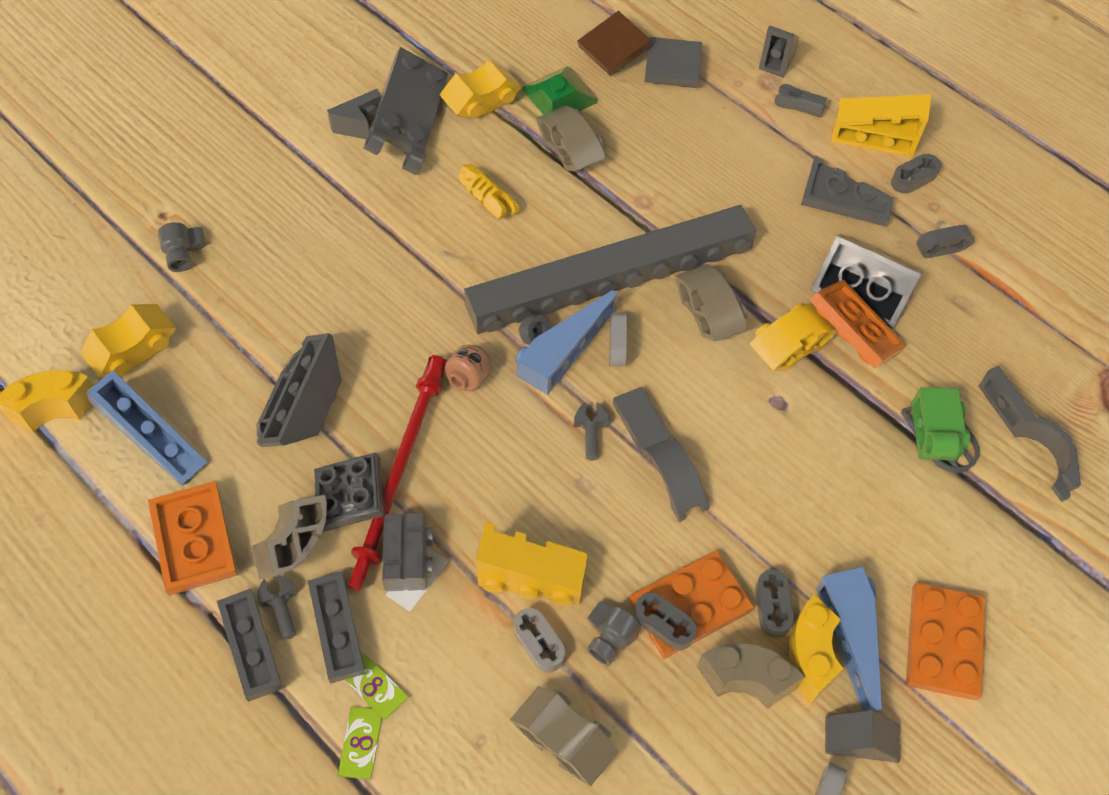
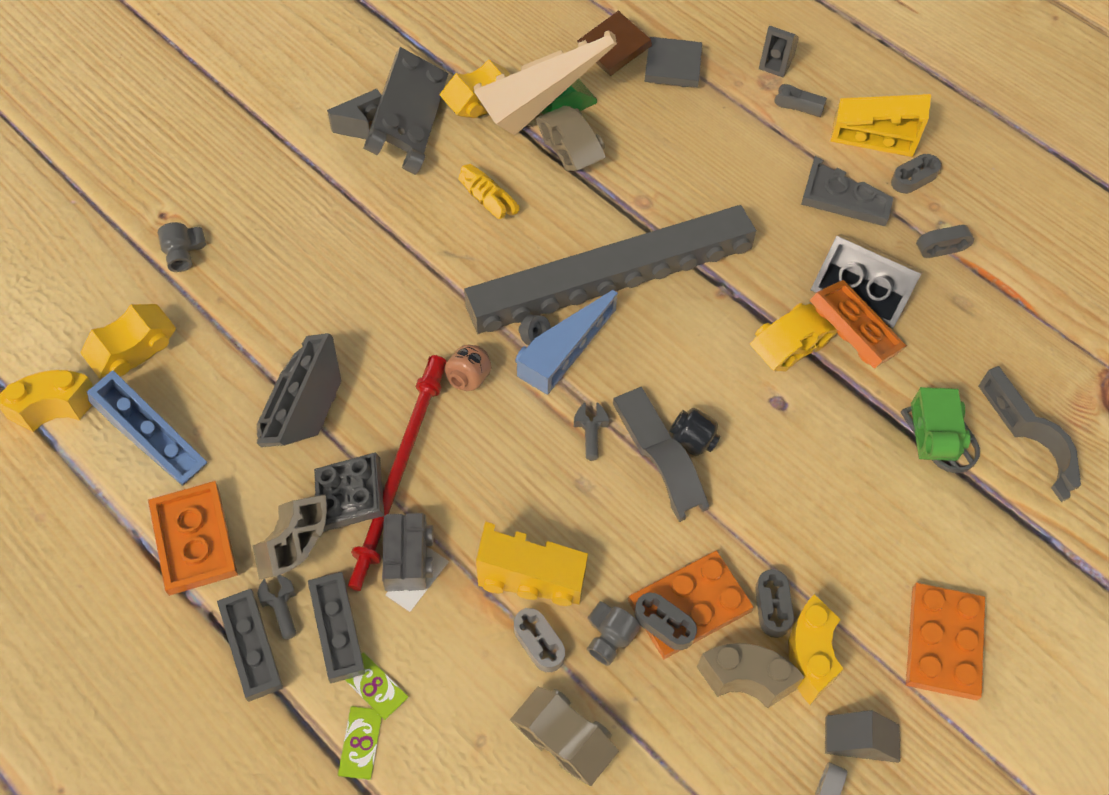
light grey beam [609,313,627,367] -> none
dark tan brick [675,264,748,342] -> none
medium blue slope [816,567,882,713] -> none
none -> tan wedge [474,31,617,135]
none -> black head [670,408,720,456]

